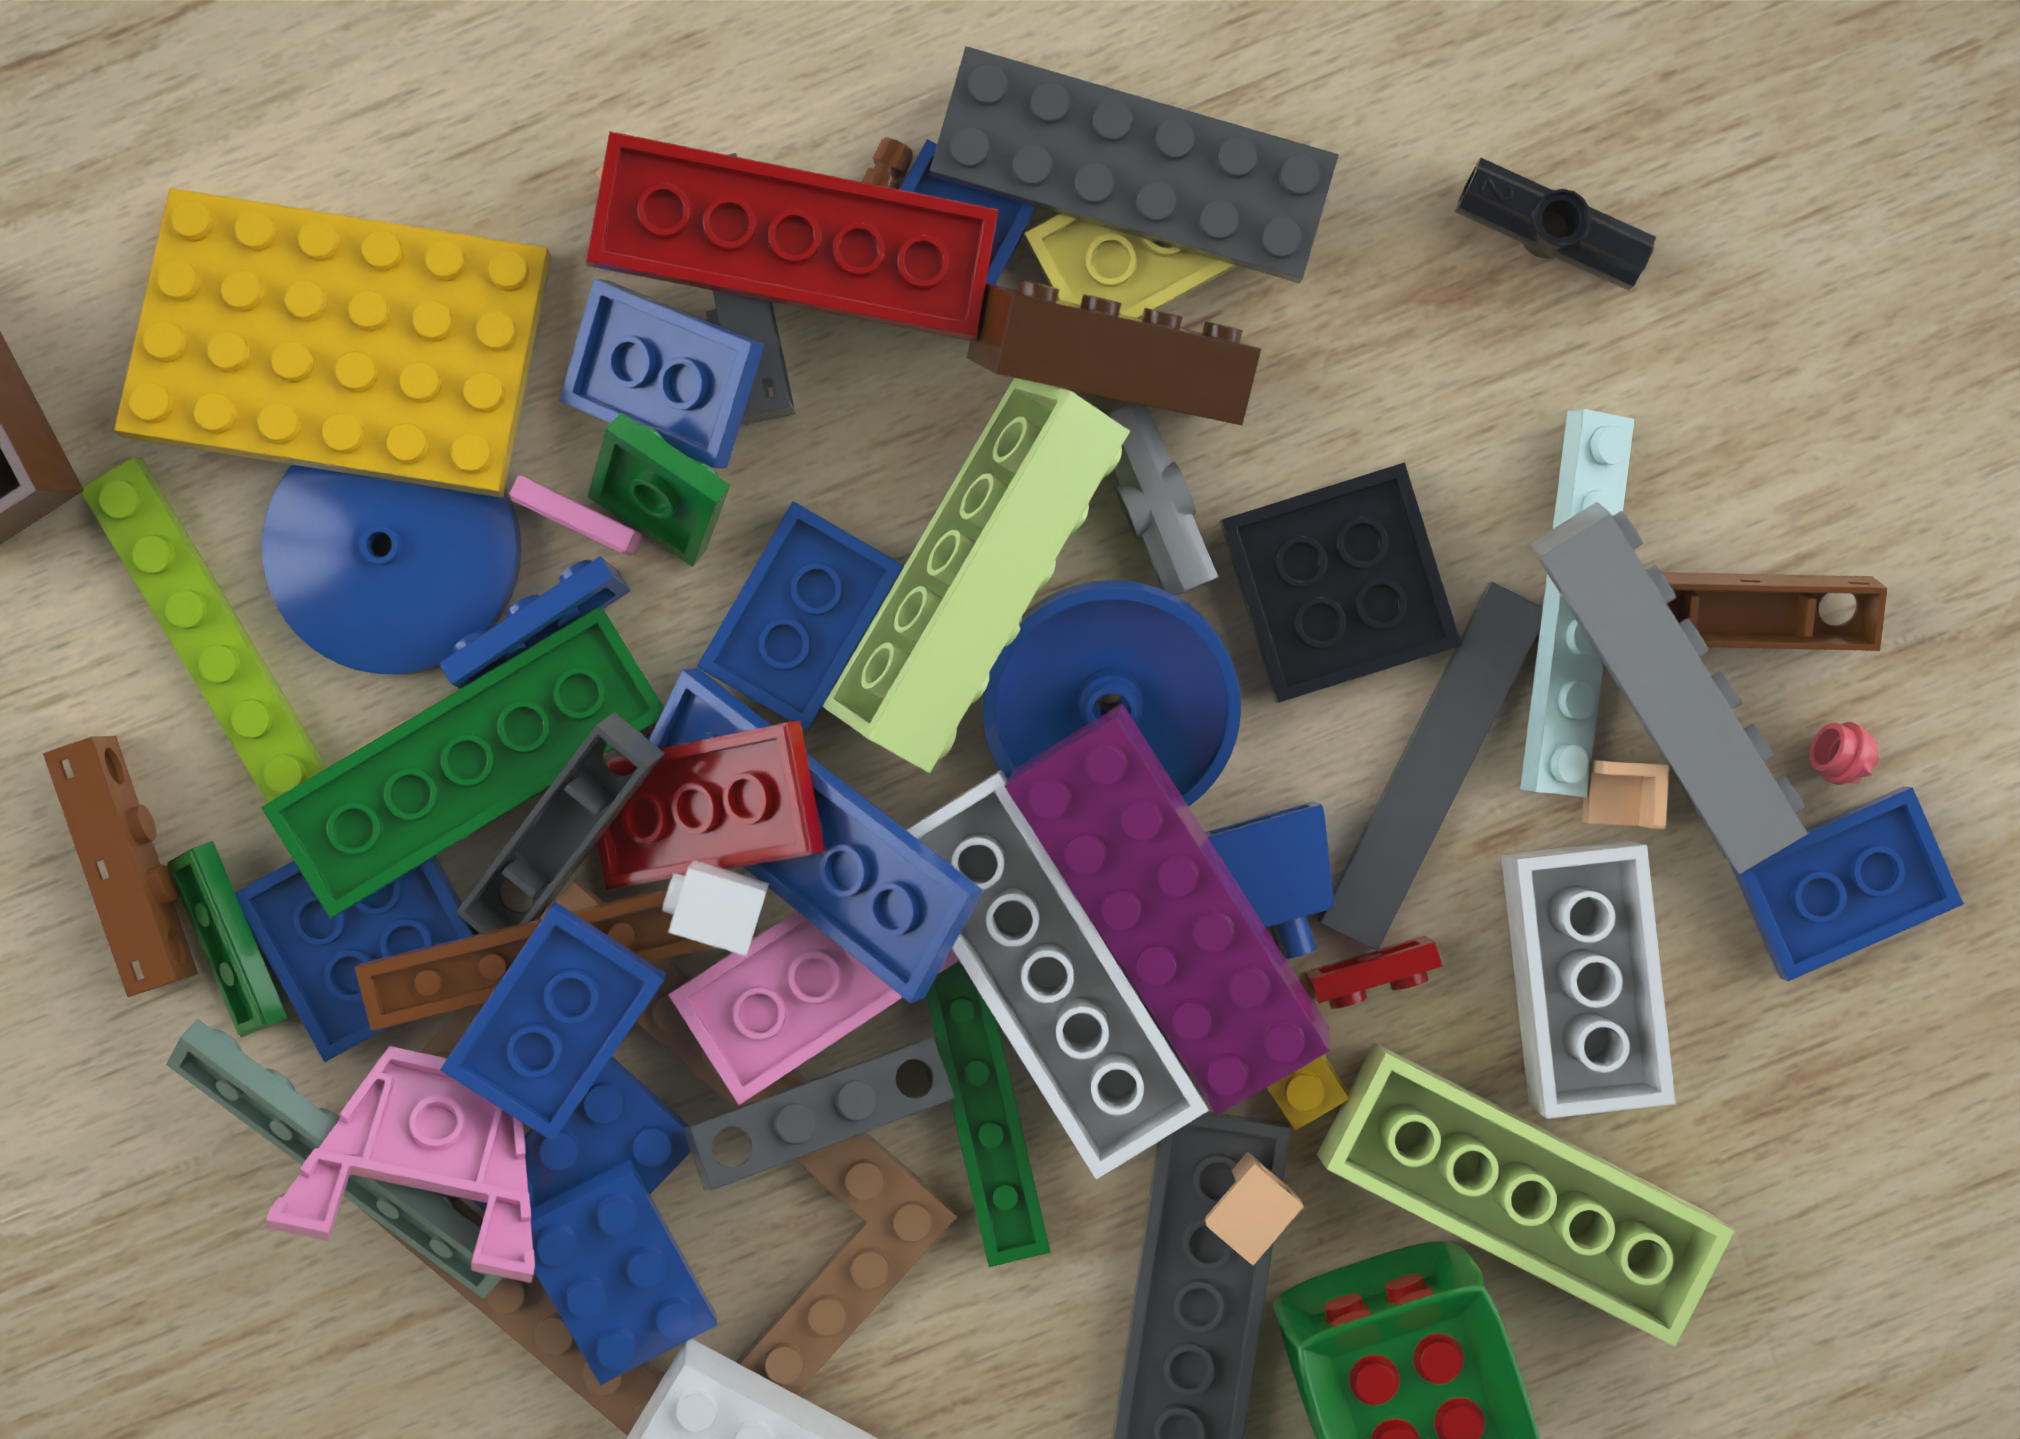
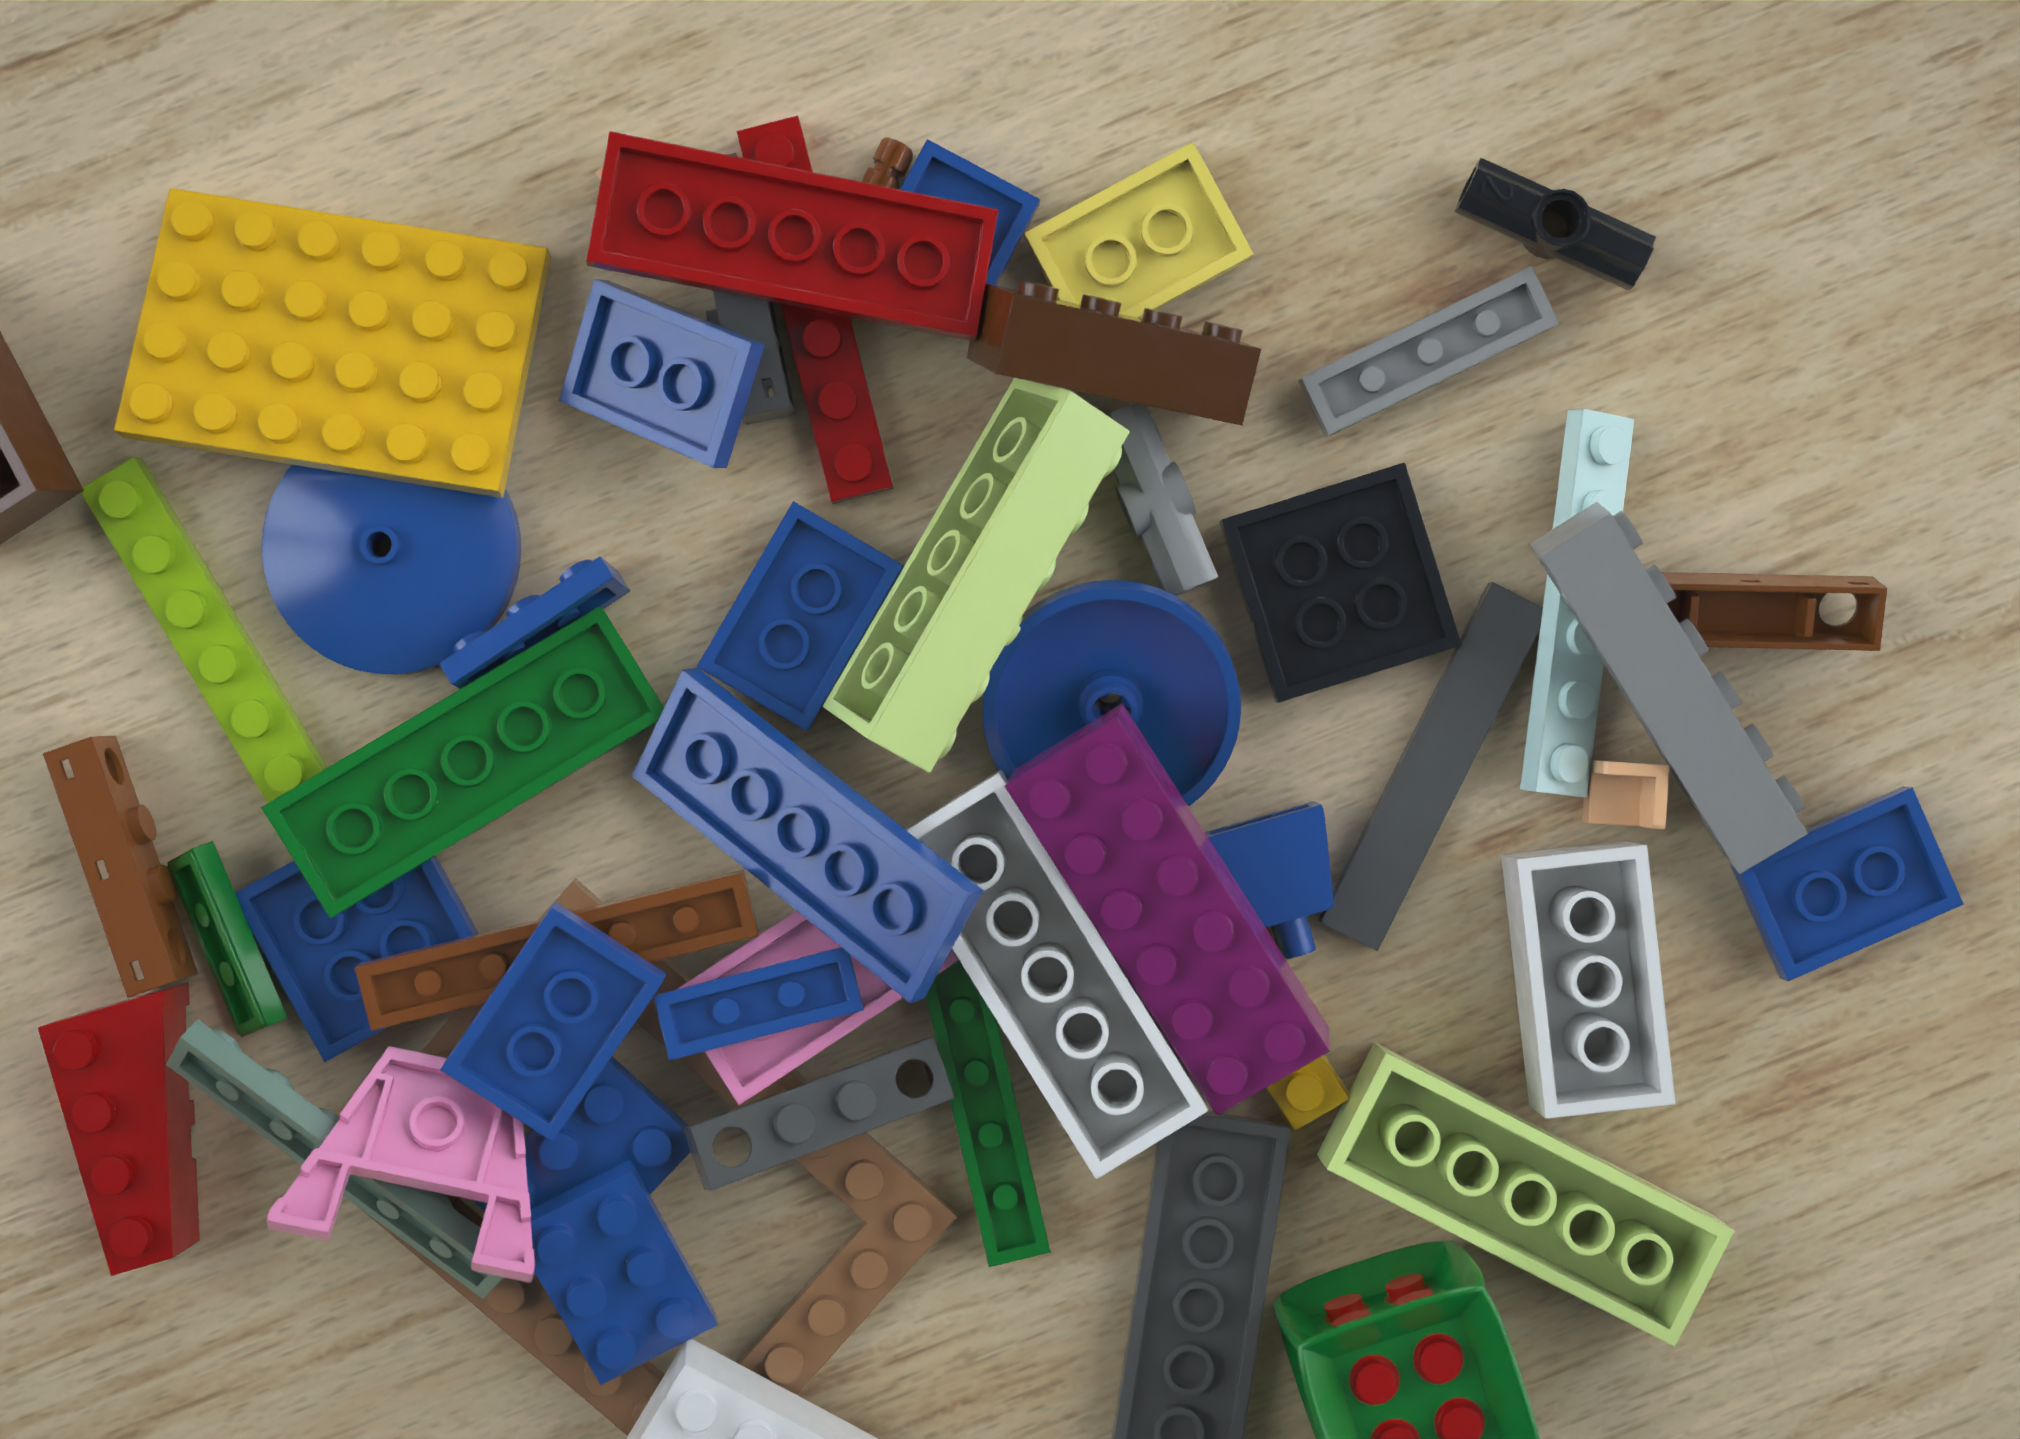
dark grey piece [456,712,665,934] -> none
bright pink tile [509,475,645,557] -> none
green plate [587,412,730,567] -> none
red tile [597,721,825,890] -> none
white brick [662,860,769,956] -> none
dark grey plate [930,46,1339,284] -> none
light nougat panel [1205,1152,1304,1266] -> none
red plate [1304,936,1443,1009] -> none
coral plate [1809,722,1879,785] -> none
none -> red wedge [37,982,200,1276]
none -> blue plate [654,947,864,1061]
none -> red plate [736,116,894,504]
none -> light grey plate [1298,266,1560,438]

